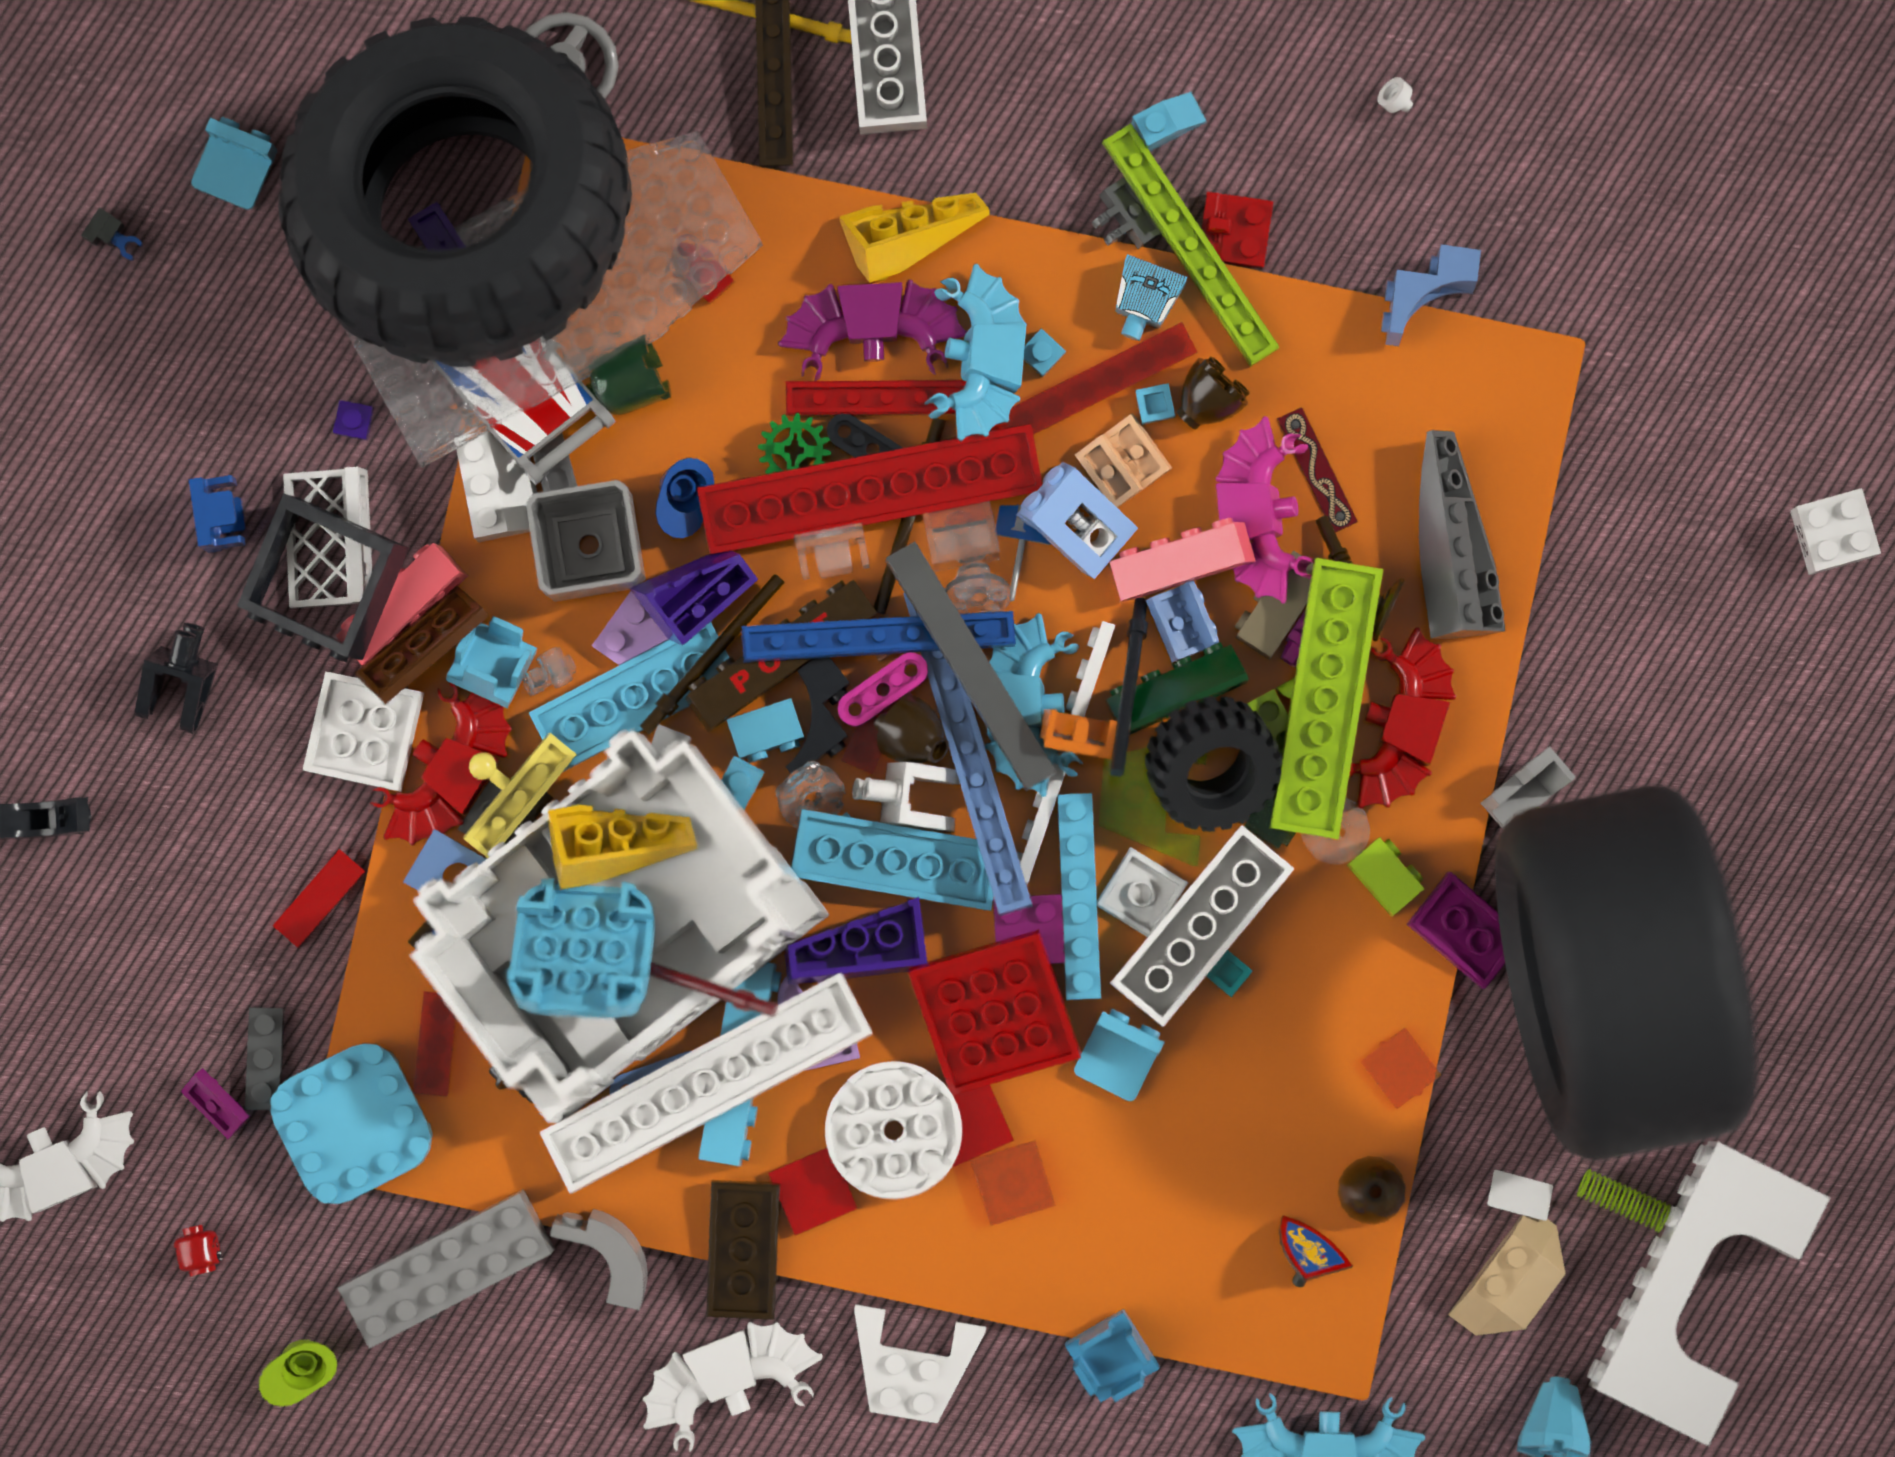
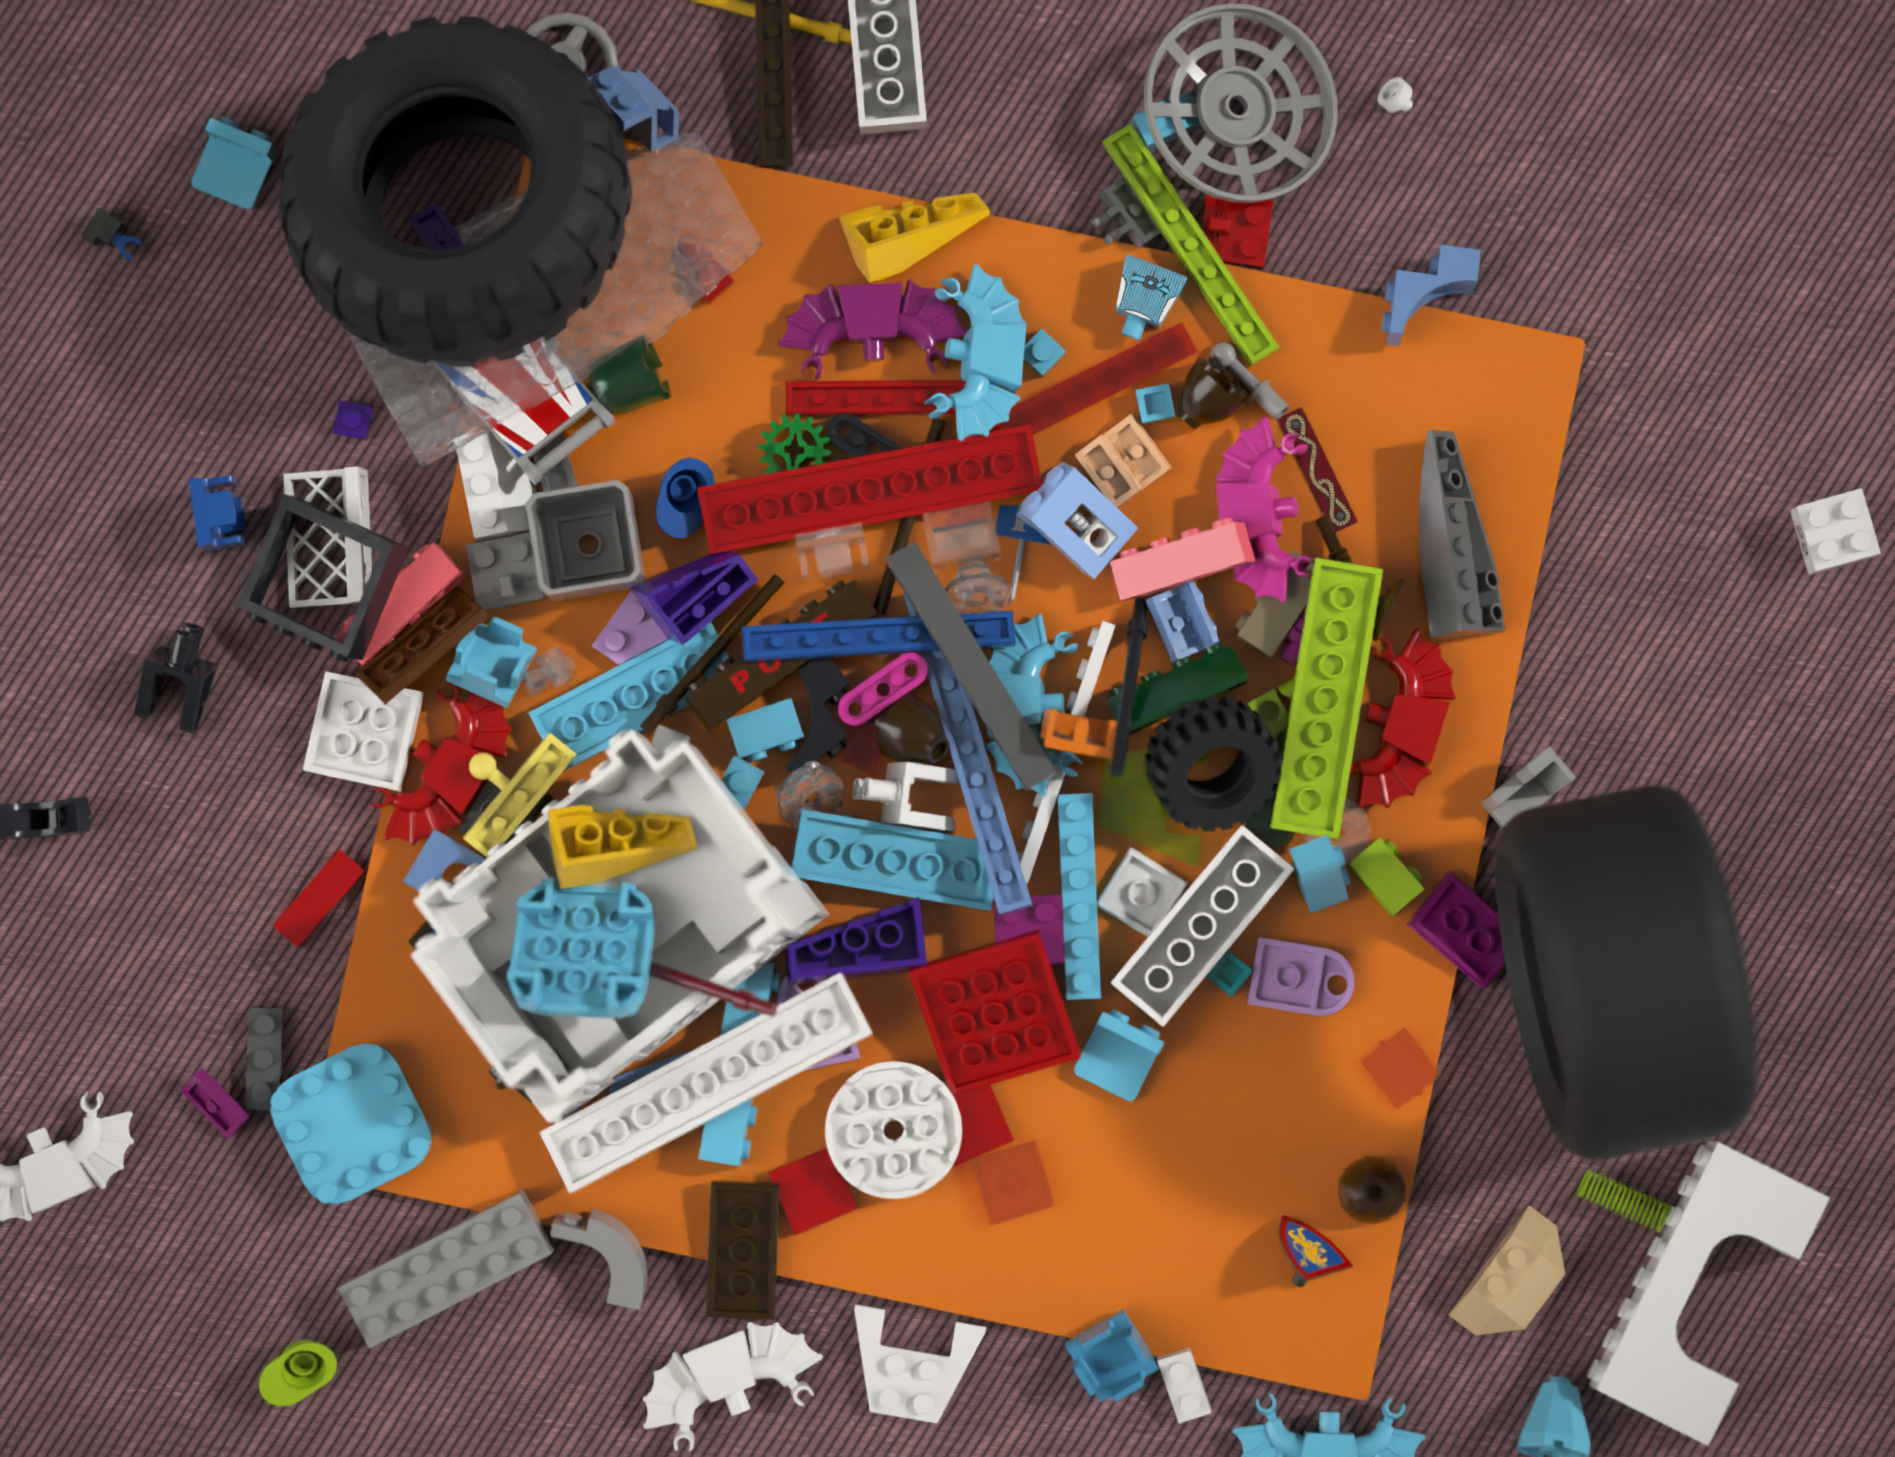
red head [174,1225,222,1277] -> none
clear red plate [413,991,457,1096] -> none
white sticker [1488,1170,1553,1221] -> none
none -> light grey hinge [465,532,545,611]
none -> medium blue piece [588,65,679,153]
none -> light grey dish [1144,3,1338,203]
none -> white plate [1157,1347,1211,1423]
none -> light grey pin [1210,342,1290,420]
none -> lavender tile [1247,937,1355,1016]
none -> medium azure brick [1289,835,1351,913]

